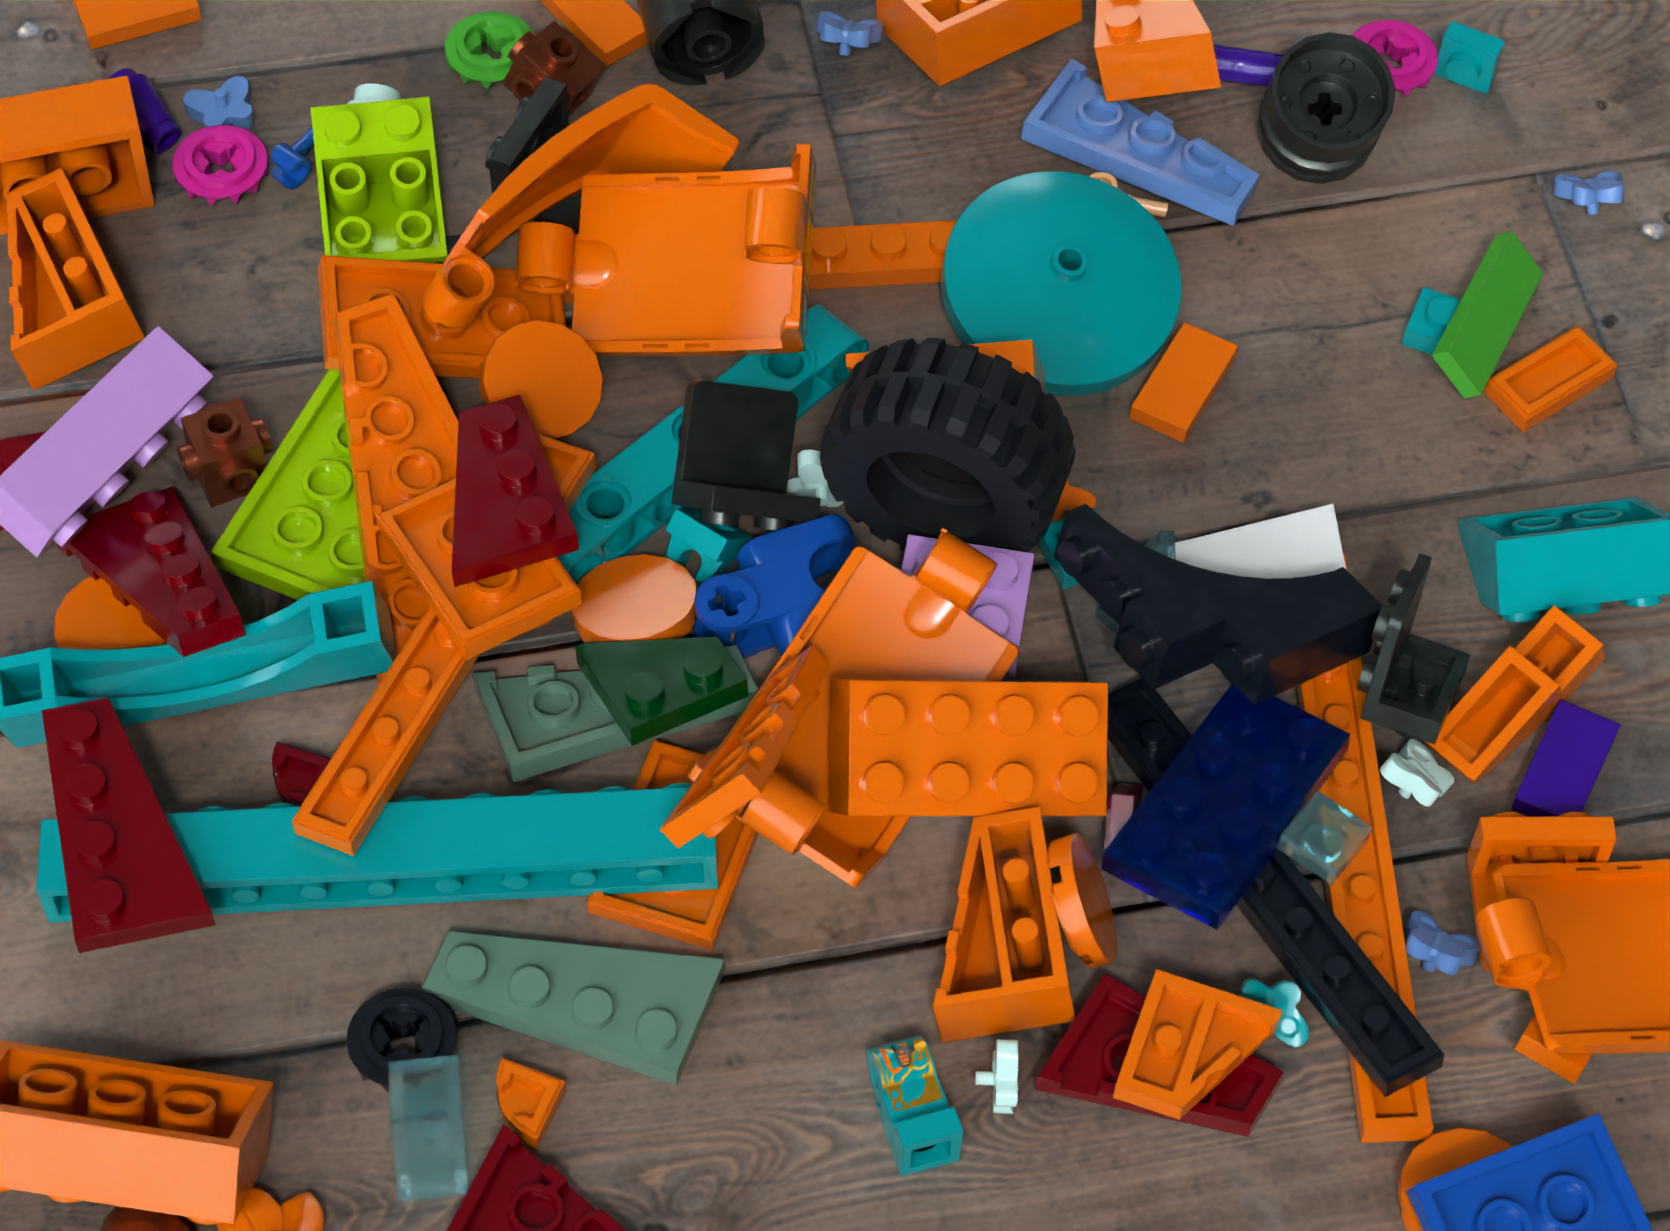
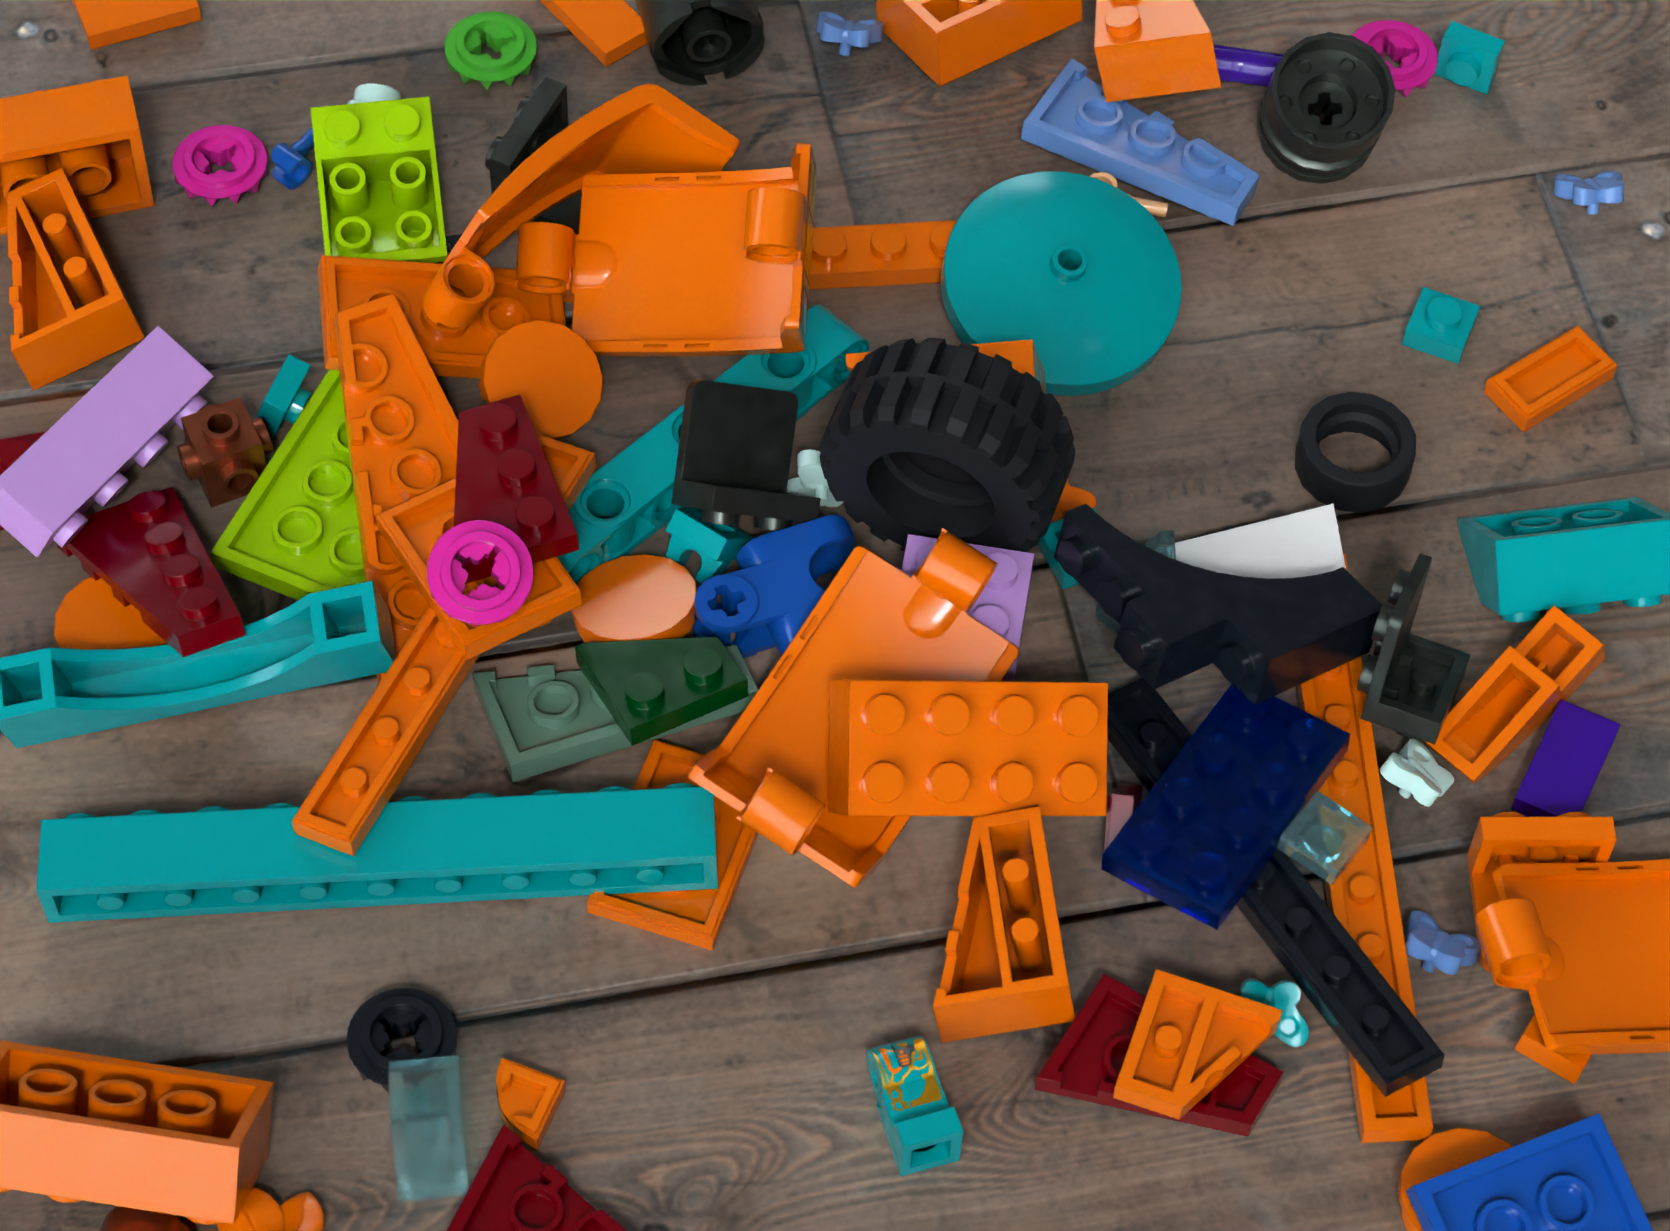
dark red wing [42,697,216,953] -> none
dark purple cone [108,68,181,154] -> none
medium blue piece [183,76,254,129] -> none
dark red tile [272,741,331,807] -> none
sand green wing [422,931,725,1086] -> none
copper brick [502,20,607,116] -> none
orange wing [659,645,830,849] -> none
light aqua piece [975,1039,1018,1114] -> none
orange tile [1047,833,1117,969] -> none
orange tile [1129,322,1239,443] -> none
bright green tile [1432,231,1543,399] -> none
none -> teal plate [256,354,312,441]
none -> dark pink gear [427,520,533,627]
none -> black tyre [1295,392,1416,513]

